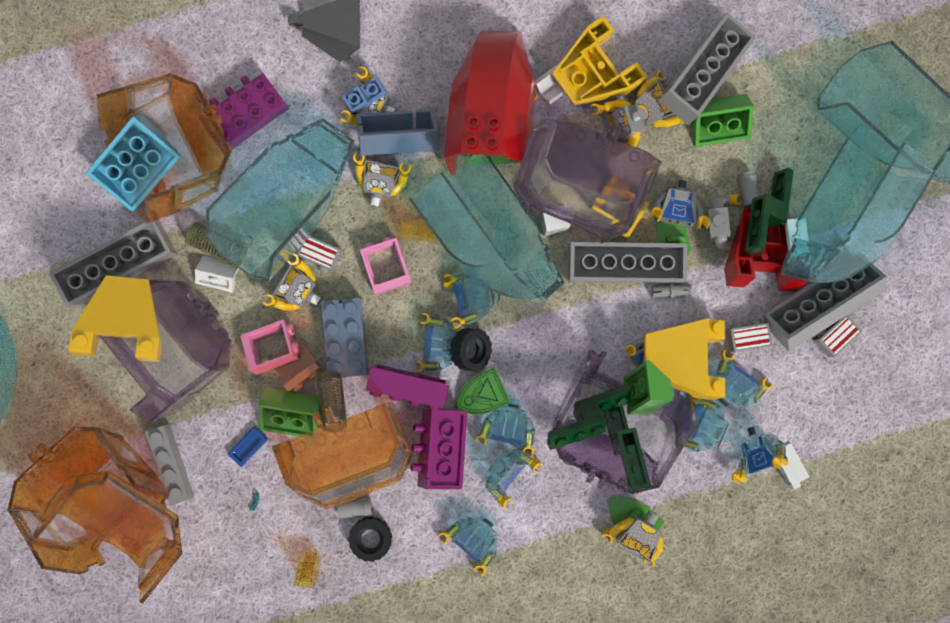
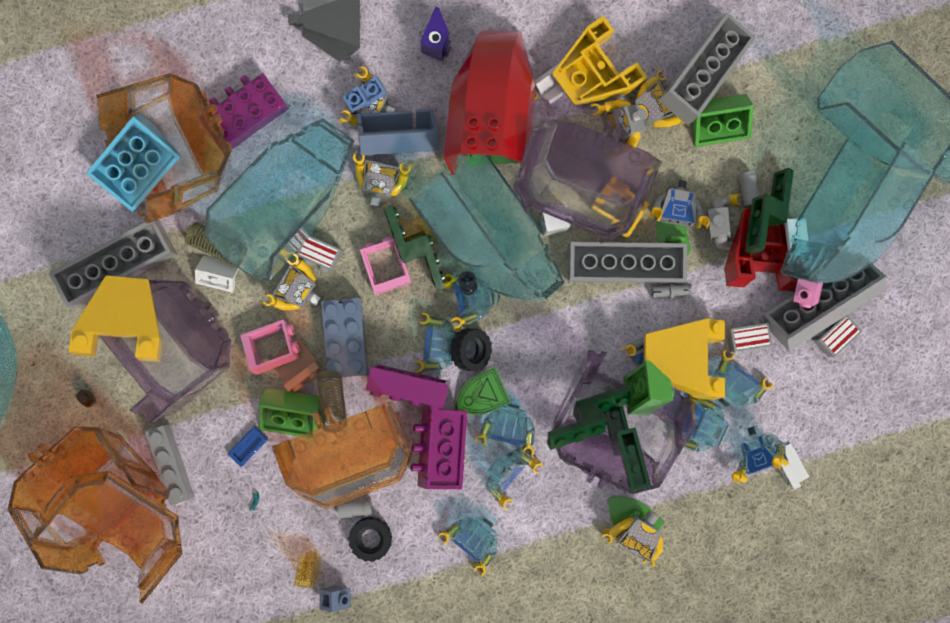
none -> dark brown tile [76,389,96,407]
none -> sand blue brick [320,586,351,612]
none -> dark green bracket [382,203,446,291]
none -> dark purple slope [420,6,451,61]
none -> black bush [458,271,478,295]
none -> bright pink brick [793,276,823,308]

